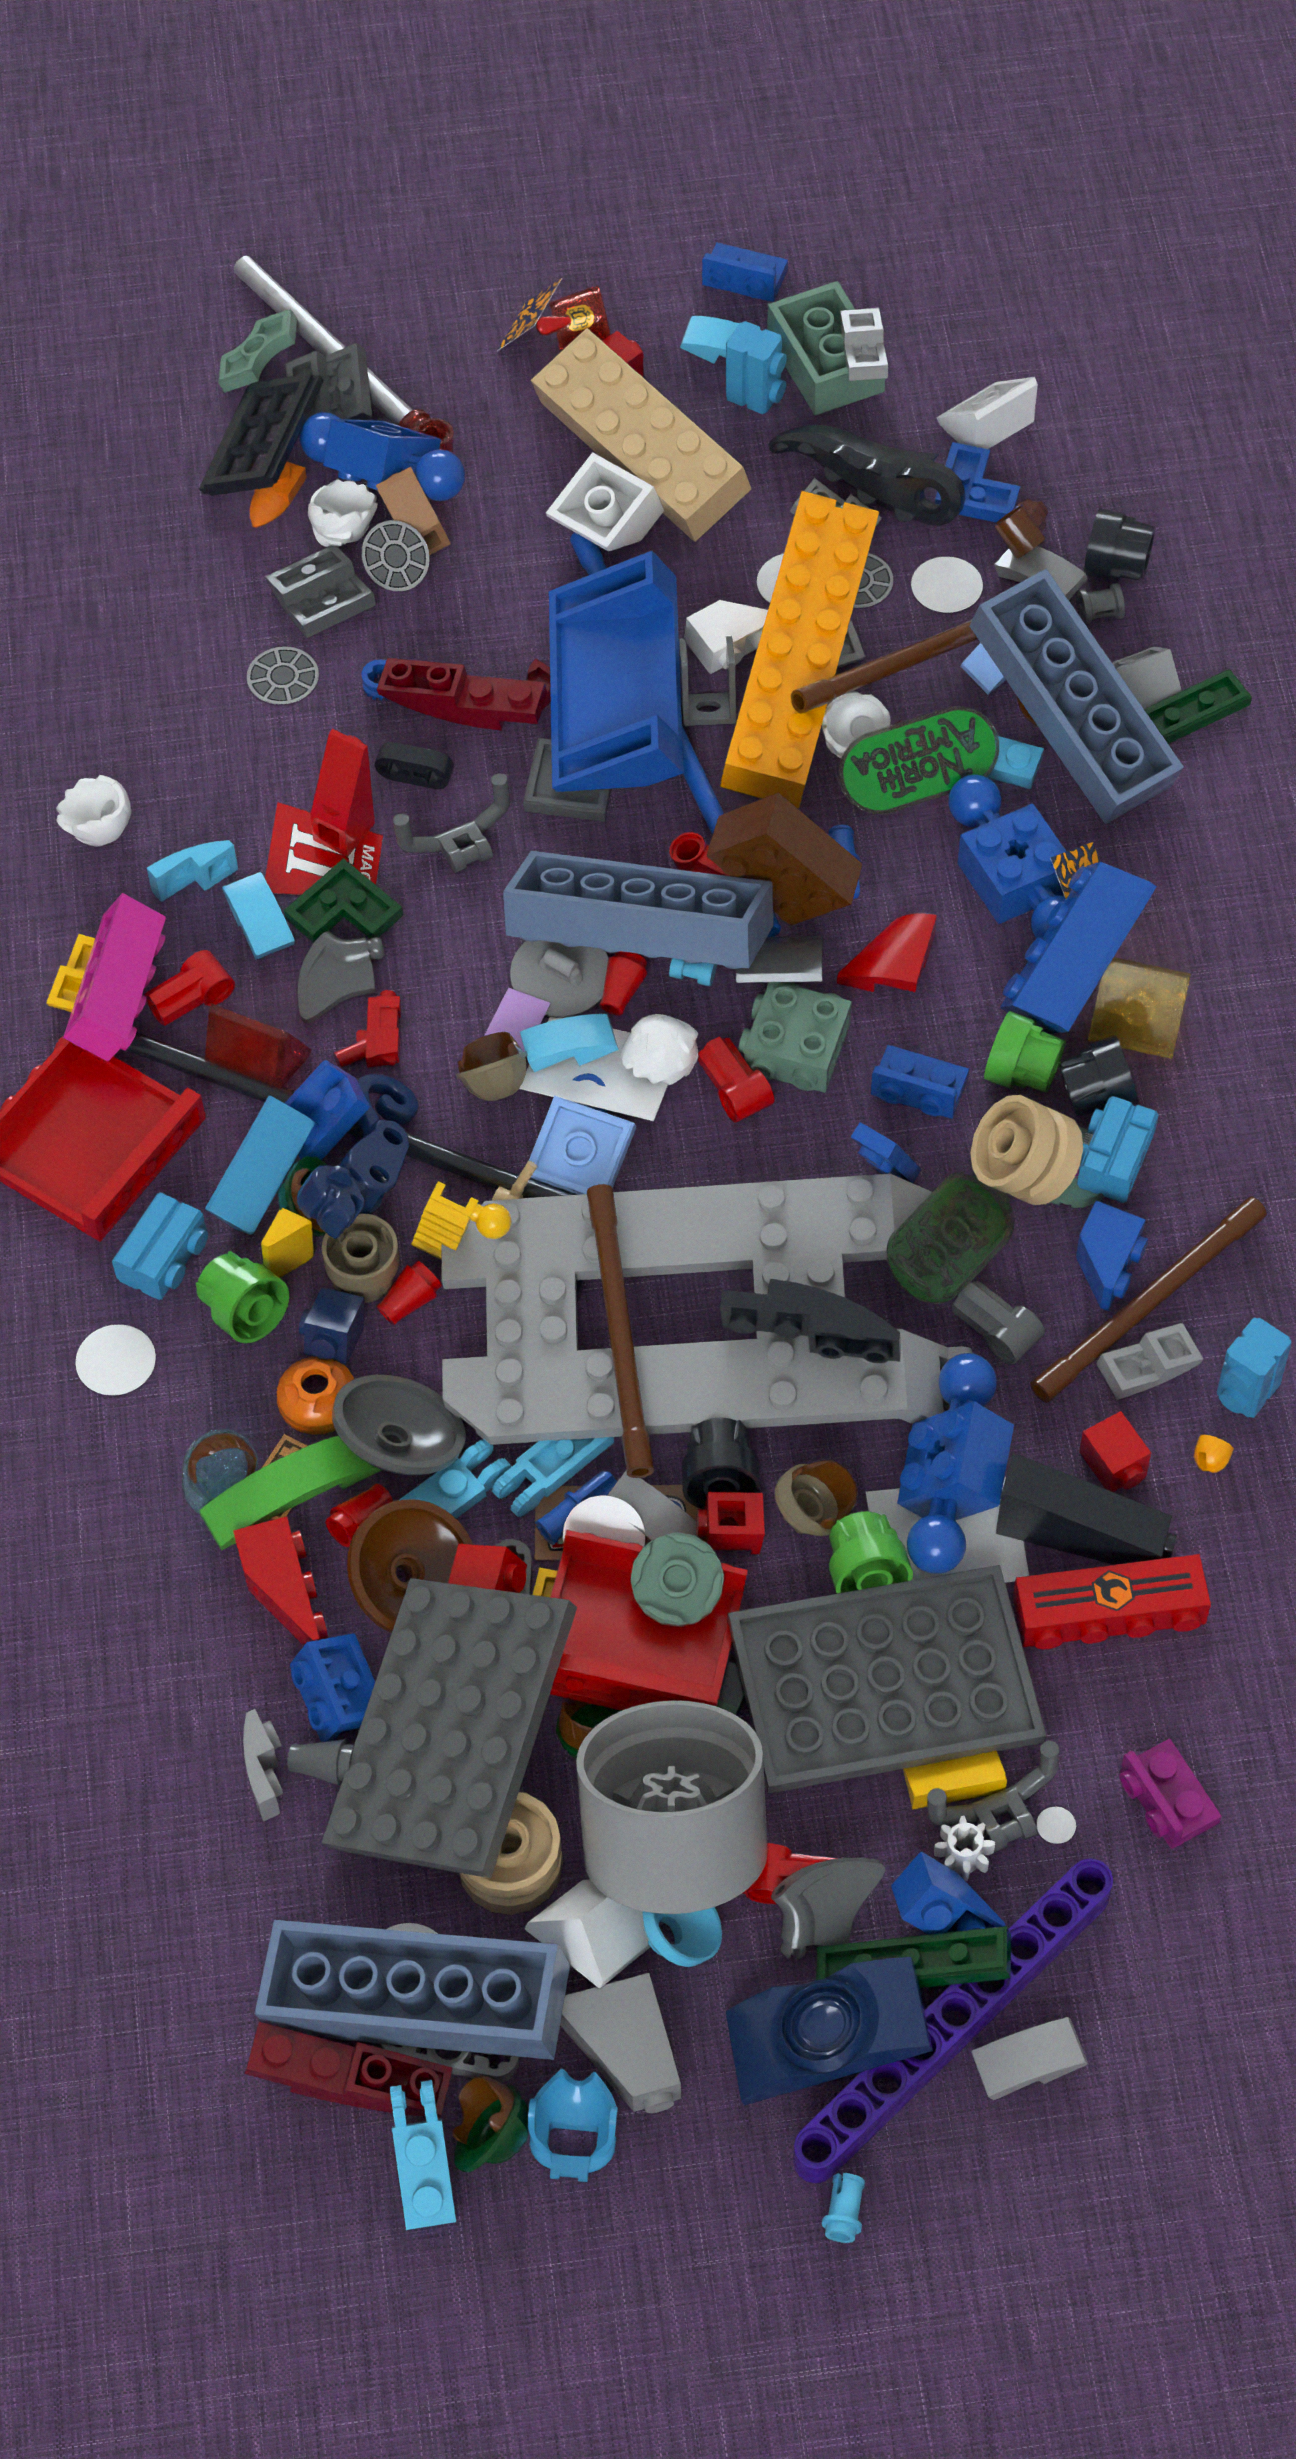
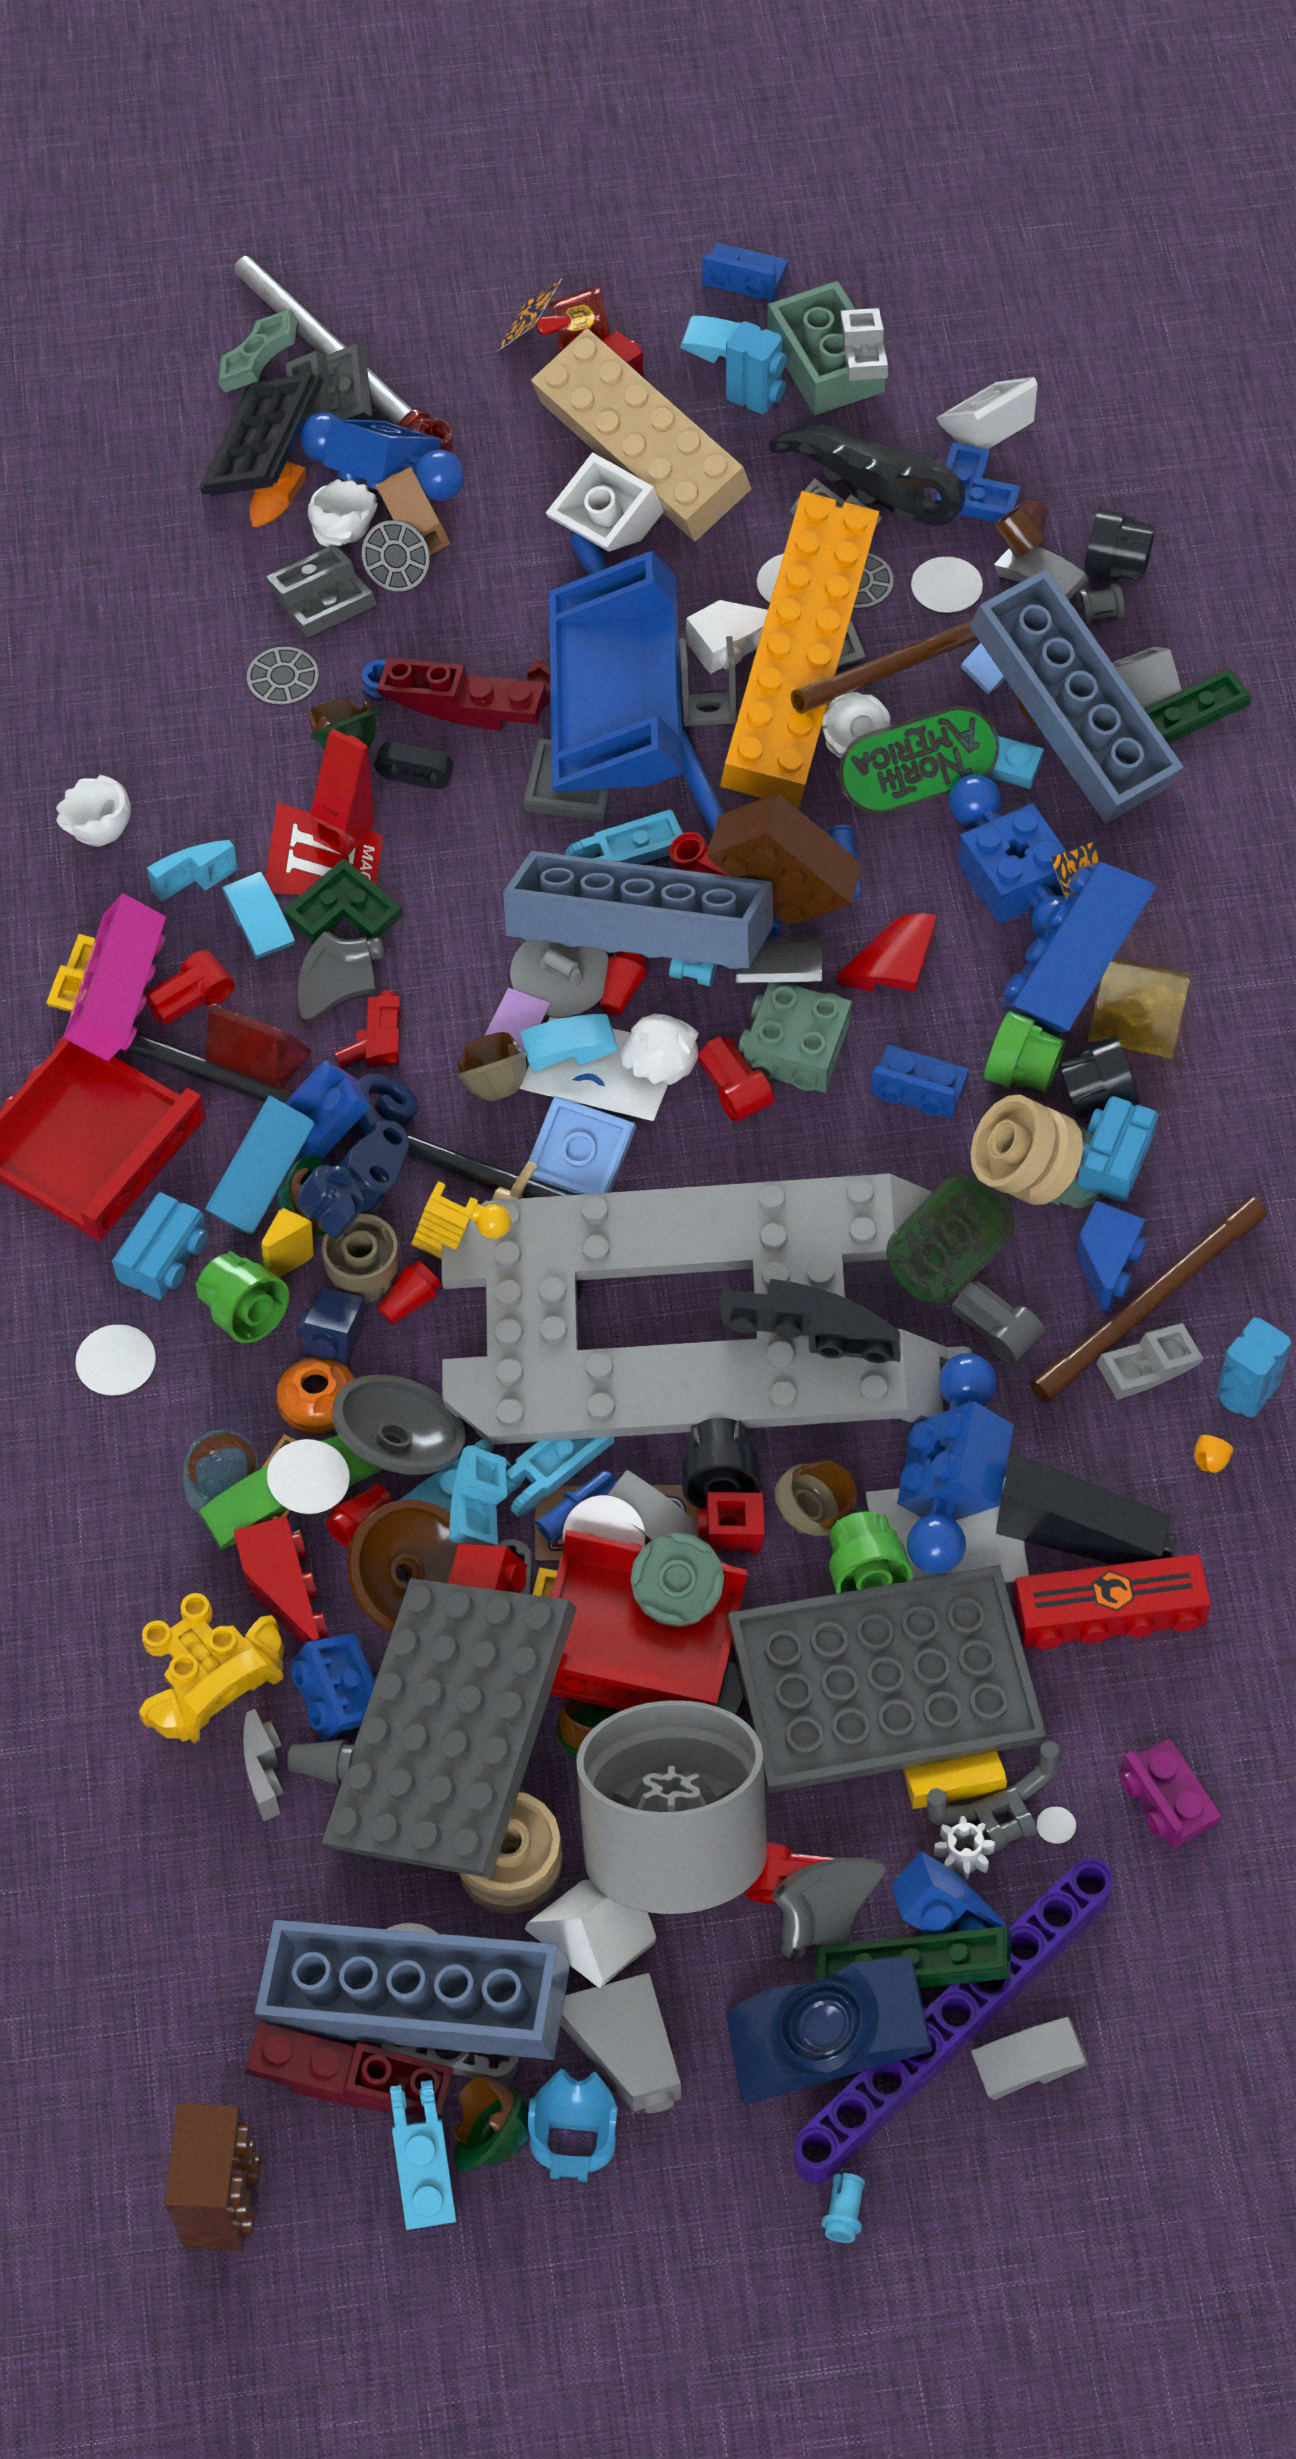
dark grey piece [393,773,510,873] -> none
reddish brown piece [587,1184,654,1478] -> none
medium azure piece [643,1907,722,1967] -> none
blue plate [851,1122,922,1183] -> none
red brick [1079,1411,1151,1492] -> none
none -> yellow piece [139,1593,284,1744]
none -> reddish brown brick [165,2103,261,2250]
none -> white sticker [267,1439,350,1514]
none -> piece [308,698,380,751]
none -> medium azure slope [449,1445,507,1546]
none -> medium azure hinge [565,809,683,865]

